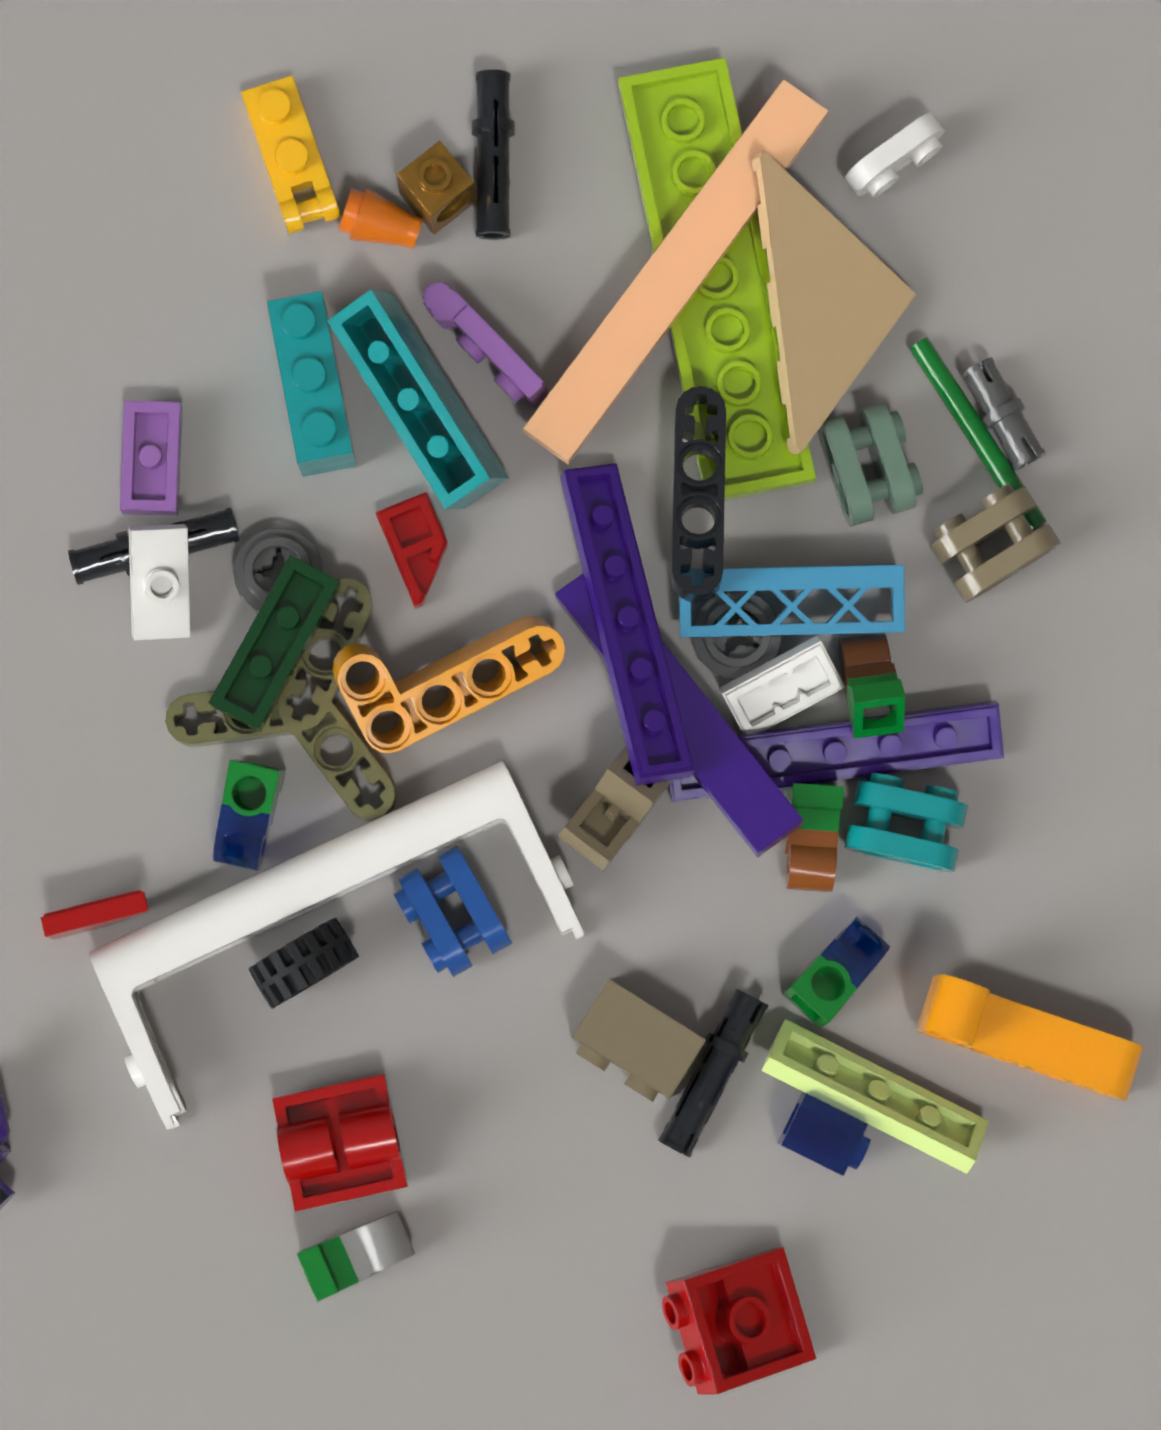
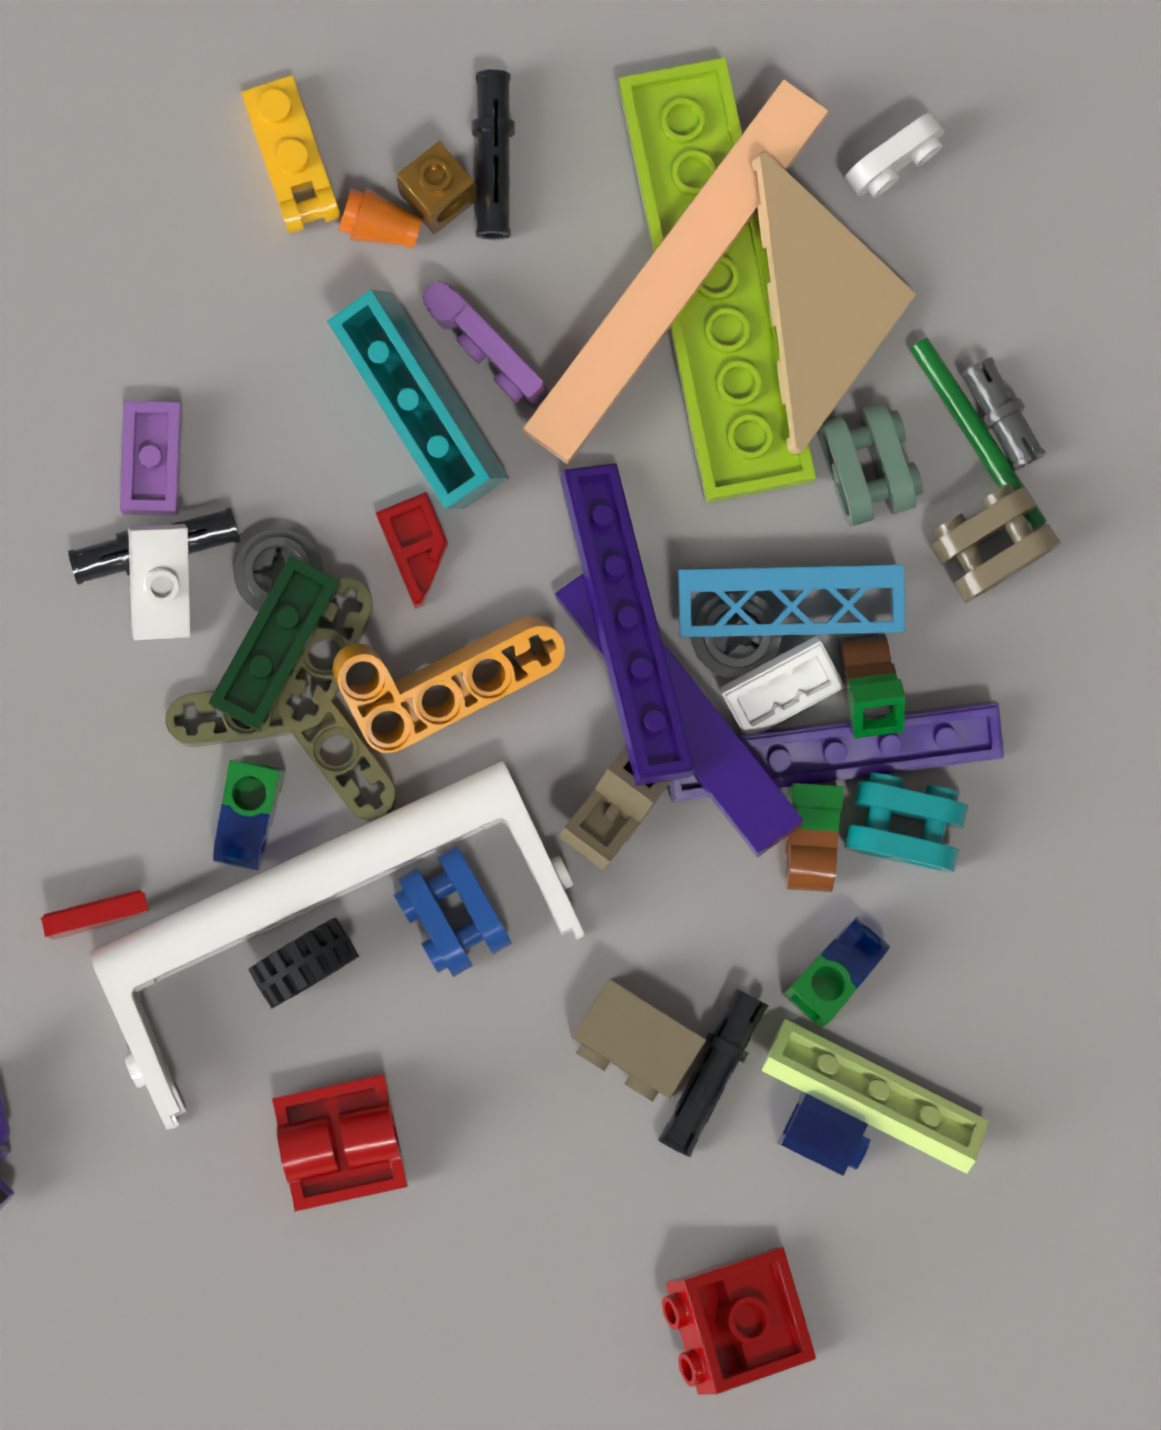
teal brick [267,291,357,477] -> none
leg [296,1211,415,1302] -> none
black beam [671,386,726,603] -> none
light orange beam [916,974,1143,1101] -> none

